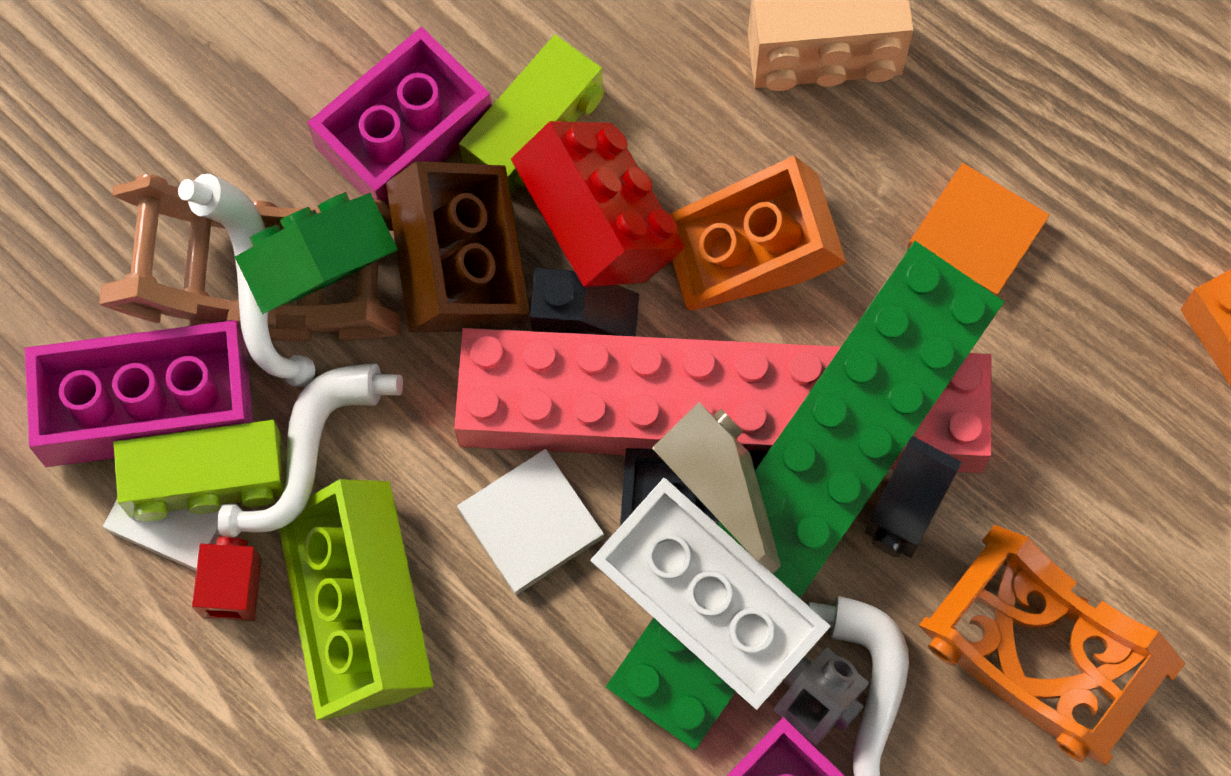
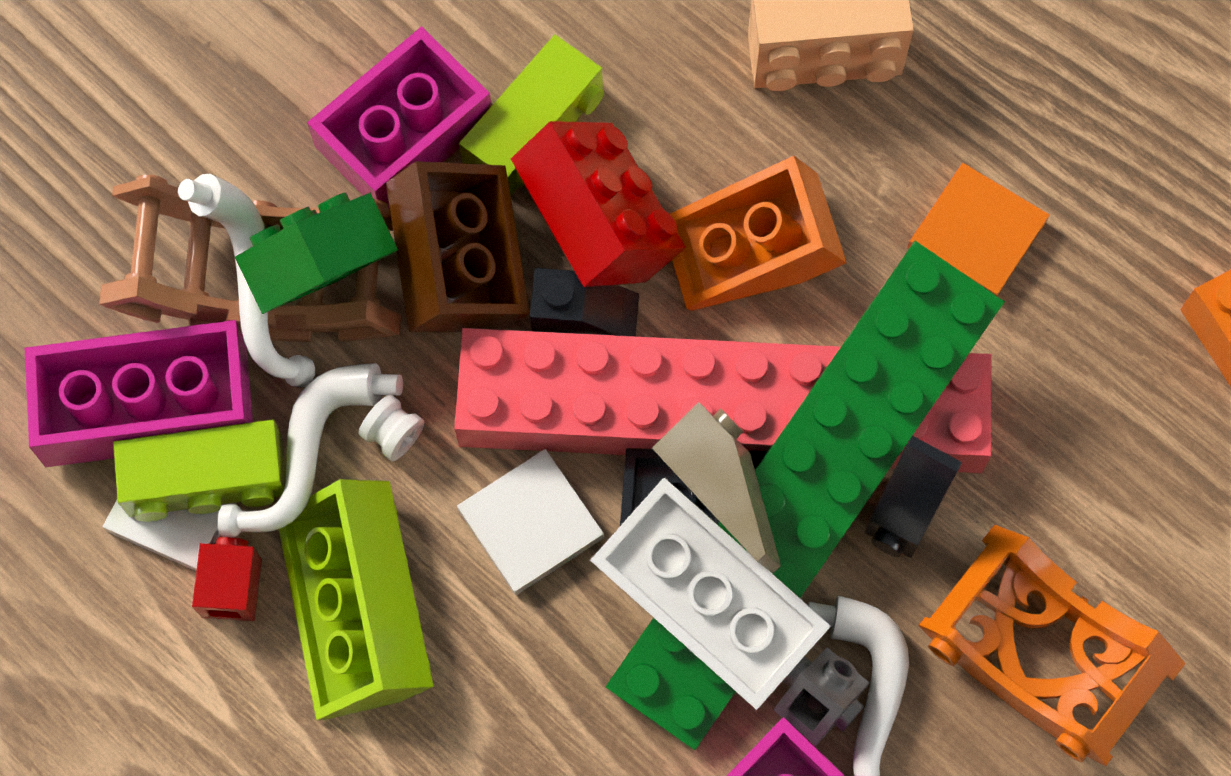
none -> white wheel [358,395,425,461]

